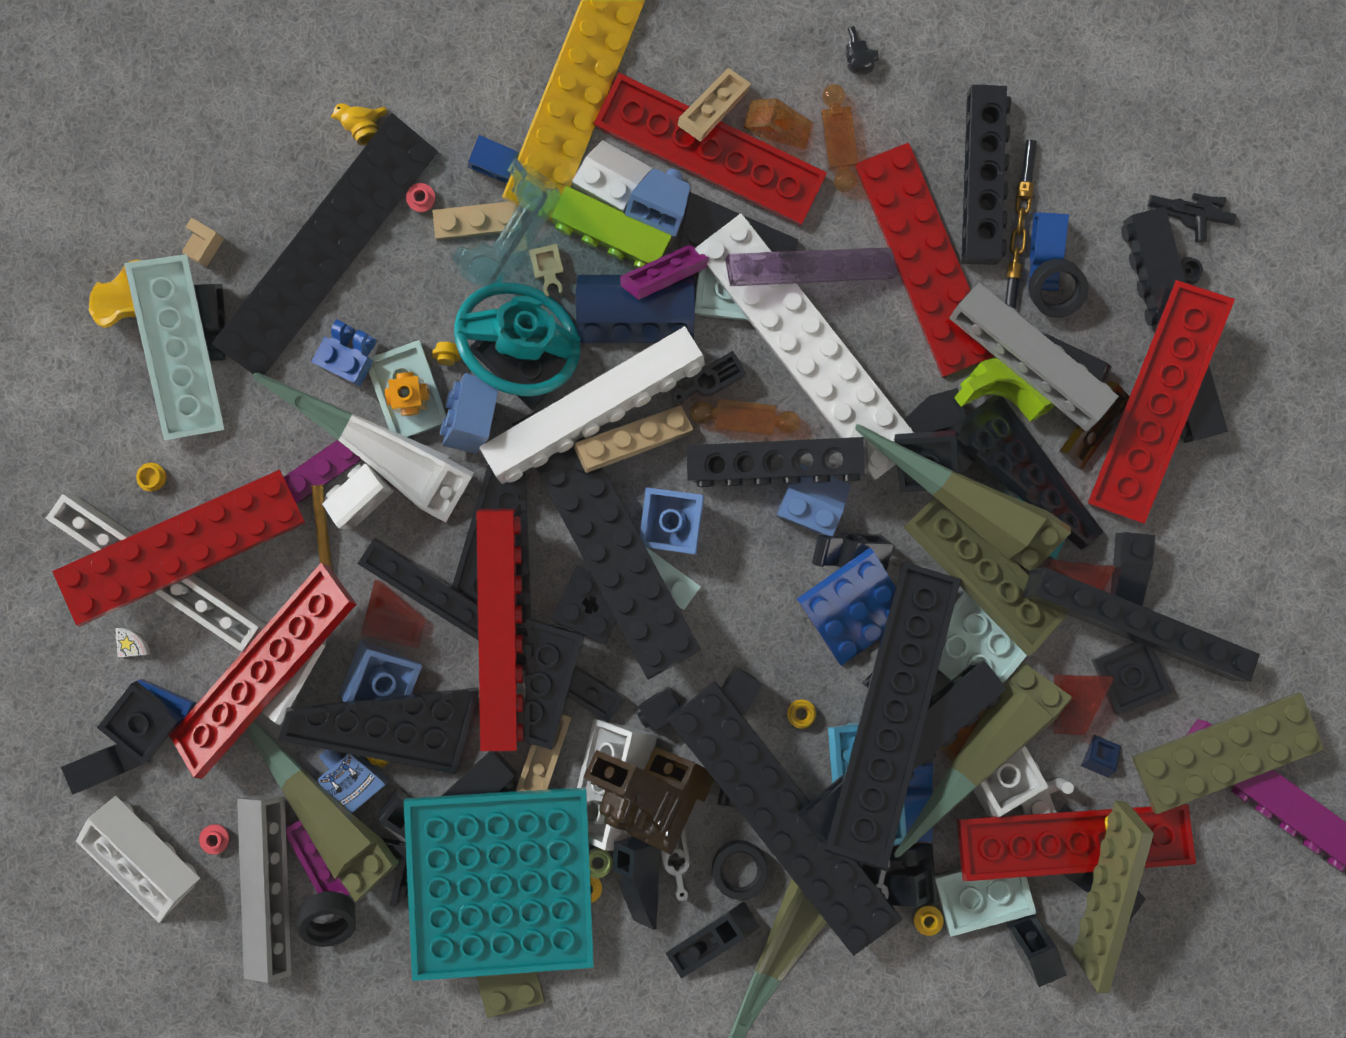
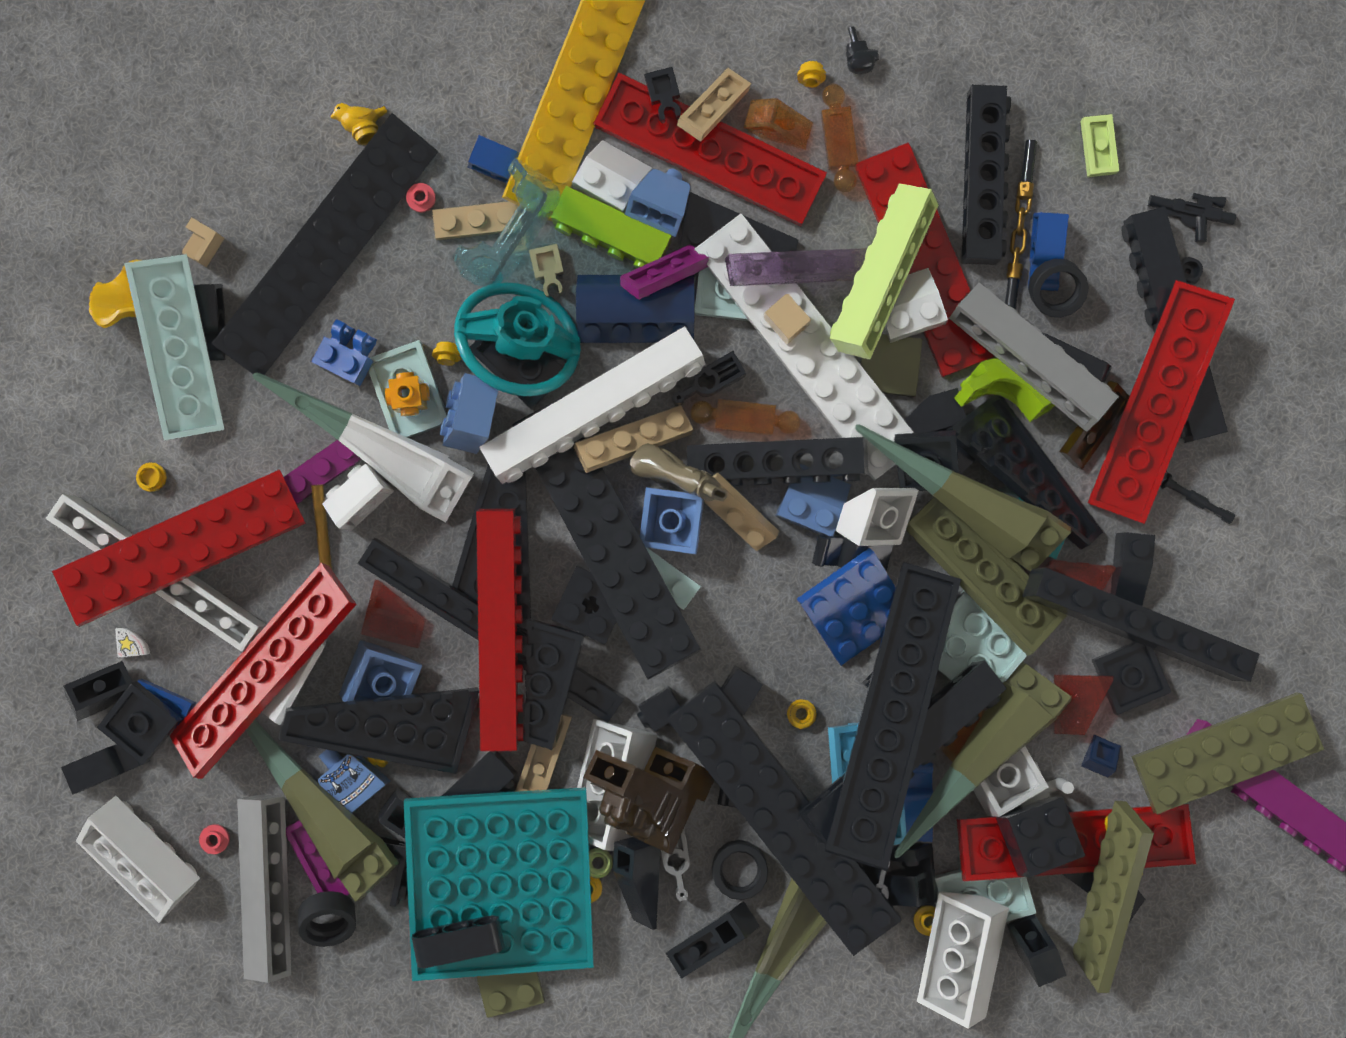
none -> black slope [63,661,133,721]
none -> black beam [411,915,505,968]
none -> dark tan piece [629,443,728,501]
none -> black plate [644,67,681,124]
none -> tan plate [704,472,779,551]
none -> tan panel [764,294,811,344]
none -> yellow plate [797,61,826,88]
none -> yellowish green brick [830,184,939,359]
none -> white slope [836,488,919,546]
none -> olive tile [860,334,923,397]
none -> white slope [885,268,948,343]
none -> white slope [917,891,1009,1029]
none -> black brick [996,797,1085,877]
none -> yellowish green plate [1080,114,1119,177]
none -> black piece [1160,470,1235,524]

